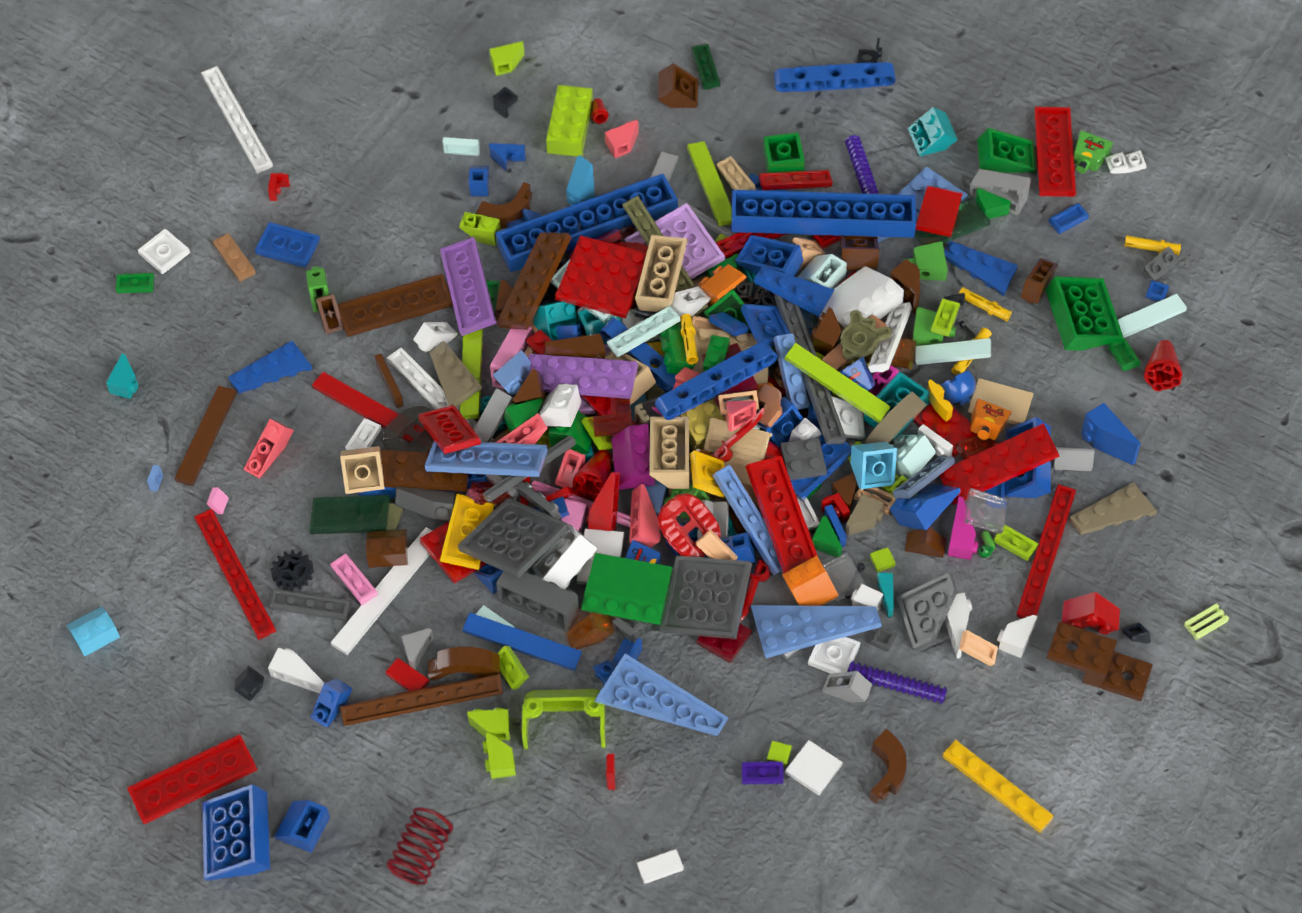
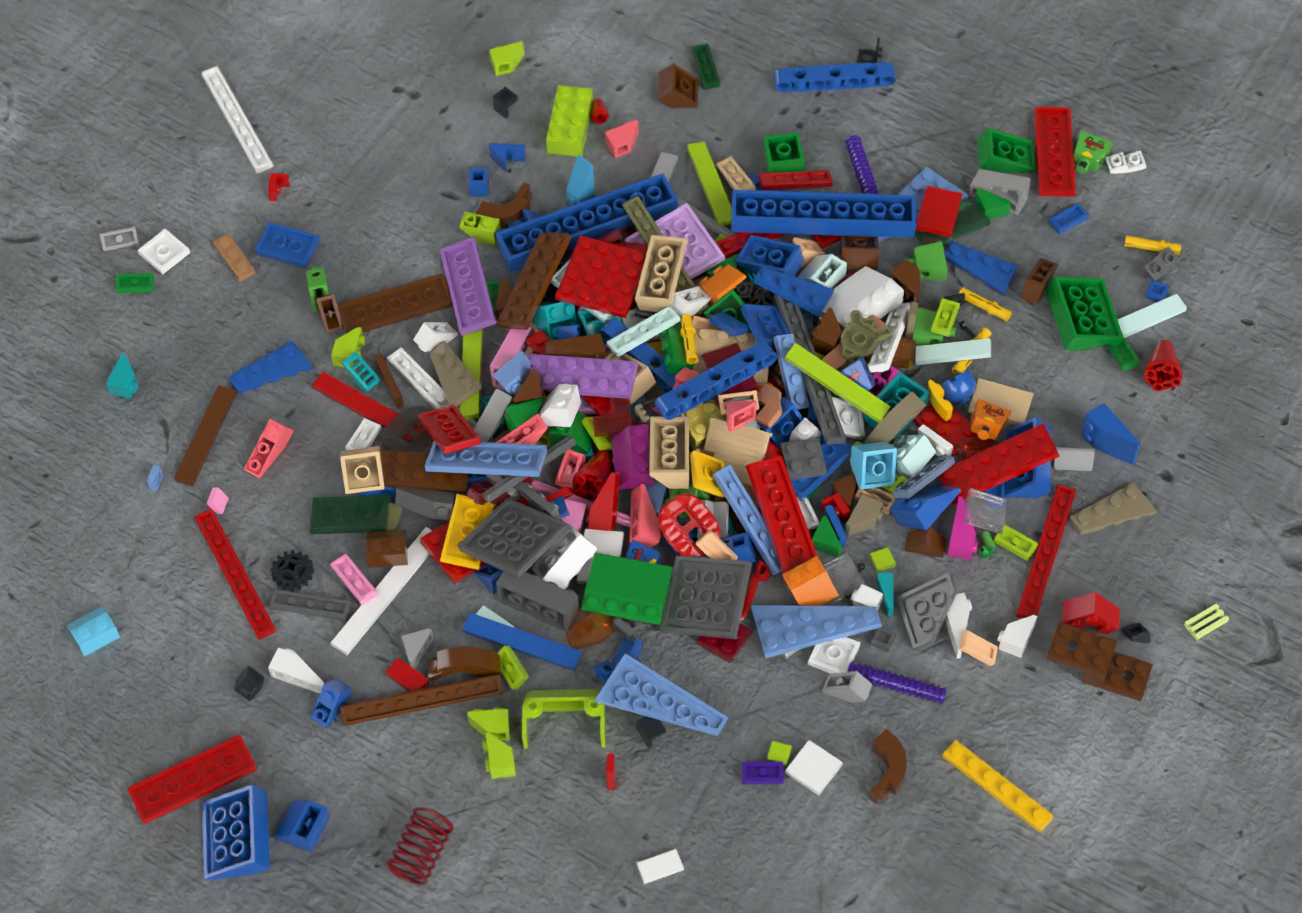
light aqua tile [443,137,480,156] -> none
green plate [703,335,730,371] -> none
red sword [711,408,765,462] -> none
teal slope [907,107,958,156] -> none
none -> light grey slope [99,227,139,252]
none -> lime slope [331,327,365,367]
none -> teal slope [341,351,381,393]
none -> black panel [637,716,666,748]
none -> dark tan tile [905,302,918,342]

